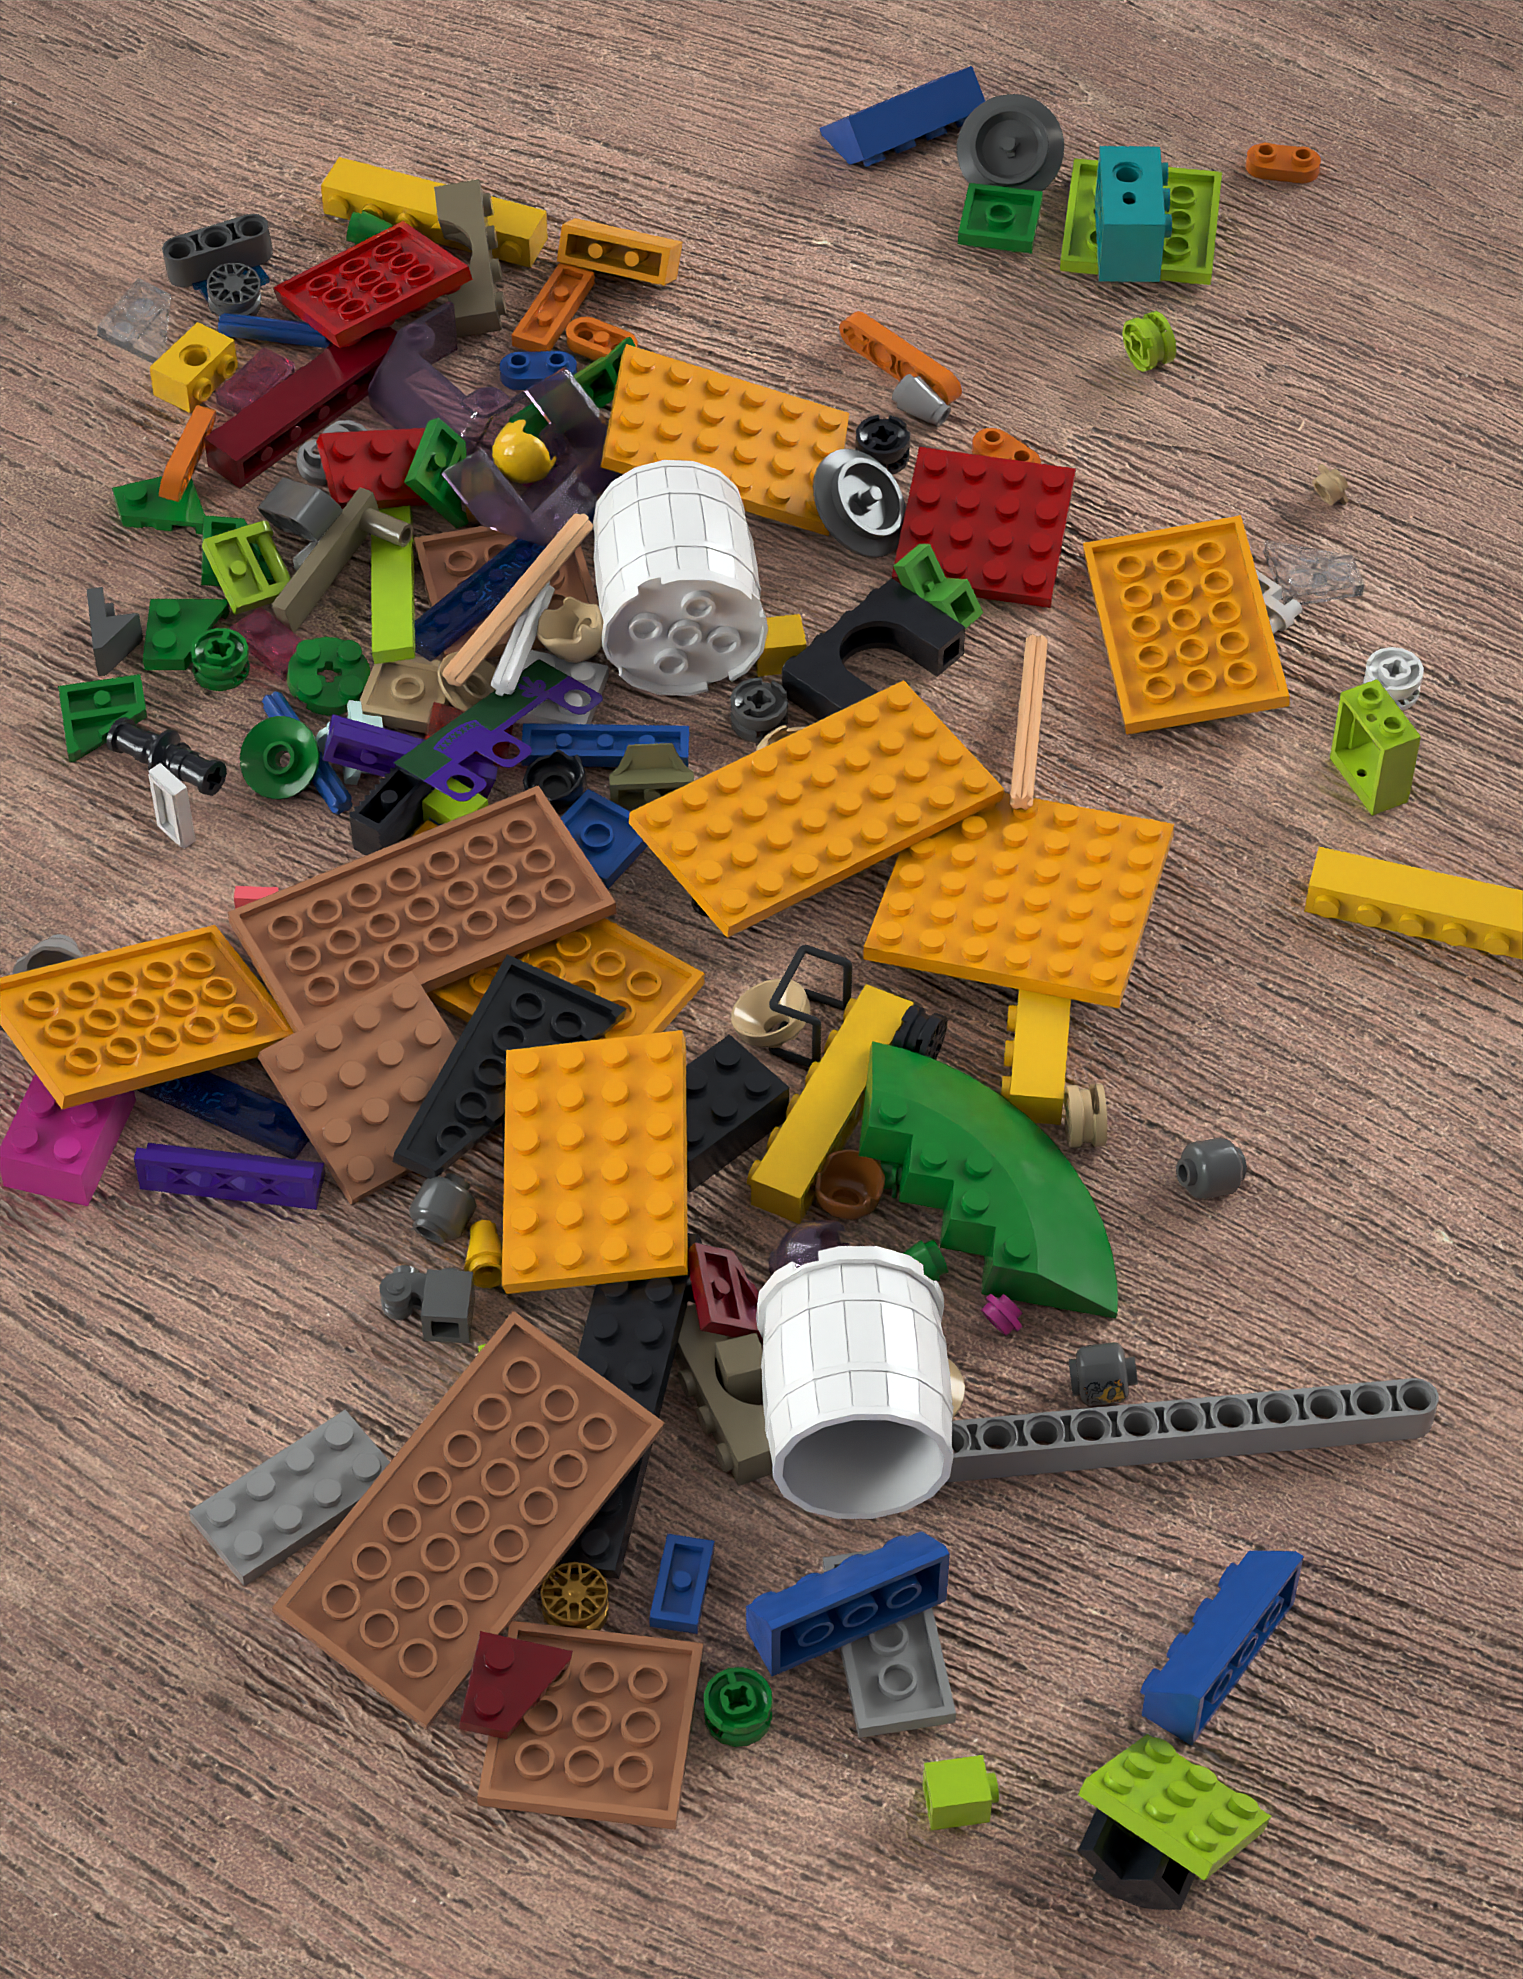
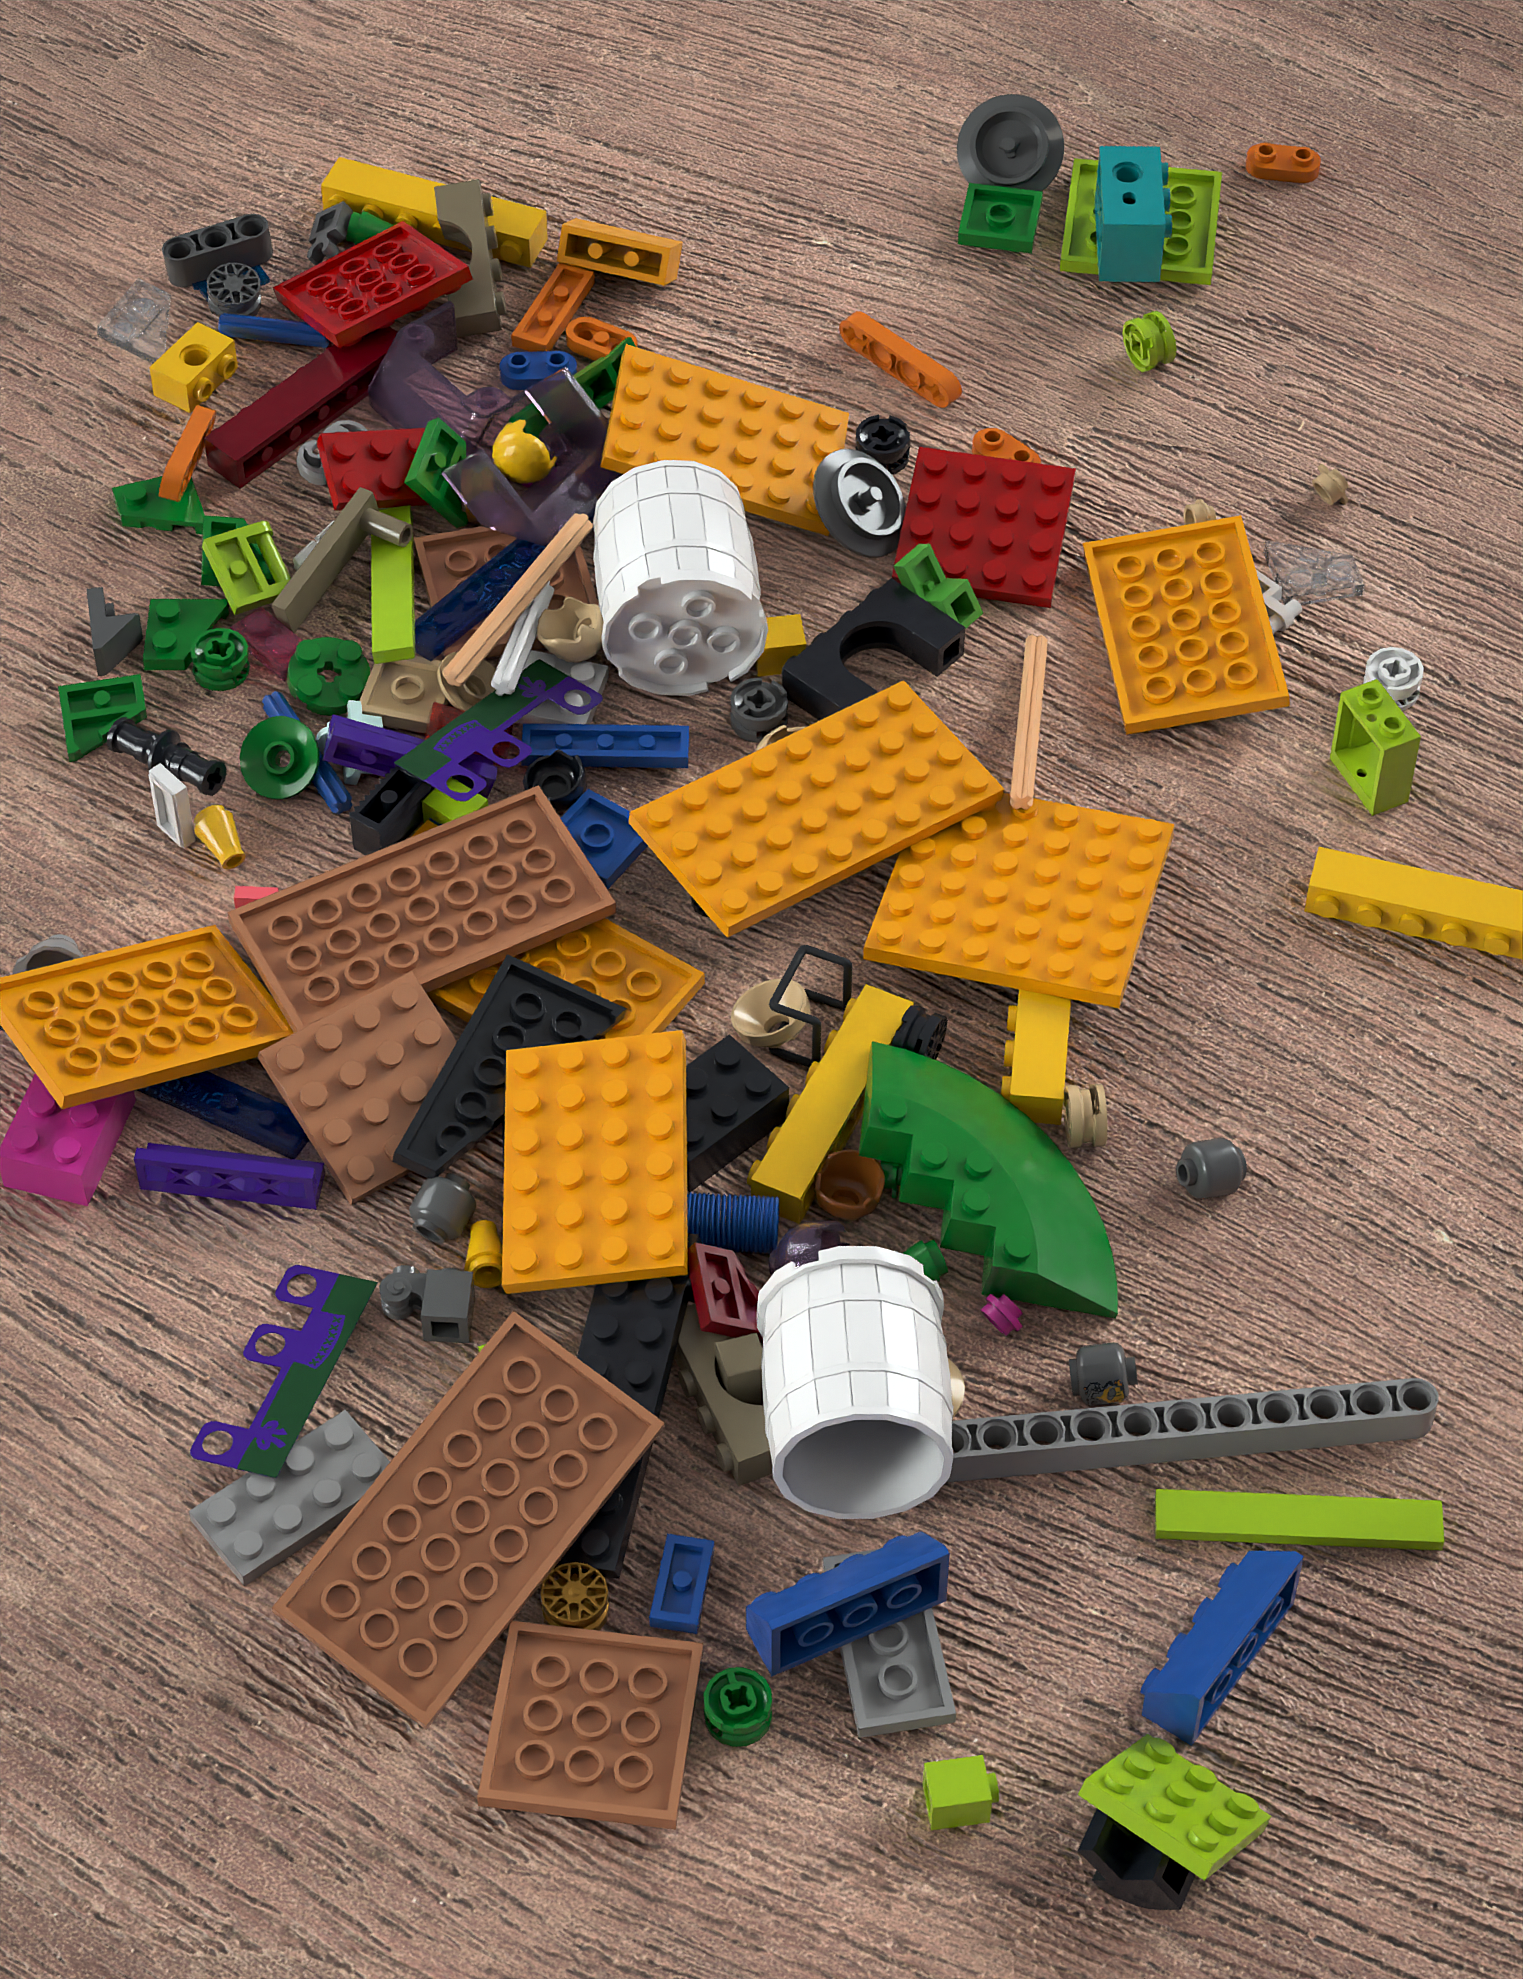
clear pink plate [215,347,295,414] -> none
dark grey beam [257,477,343,542] -> none
dark red wing [458,1631,573,1740] -> none
olive slope [609,743,694,811] -> none
blue slope [819,66,985,167] -> none
light grey cone [892,374,951,427] -> none
none -> piece [190,1265,378,1478]
none -> yellow cone [194,805,246,869]
none -> dark grey plate [307,201,353,266]
none -> blue piece [687,1192,779,1255]
none -> lime tile [1155,1489,1444,1551]
none -> tan plate [1183,499,1217,525]

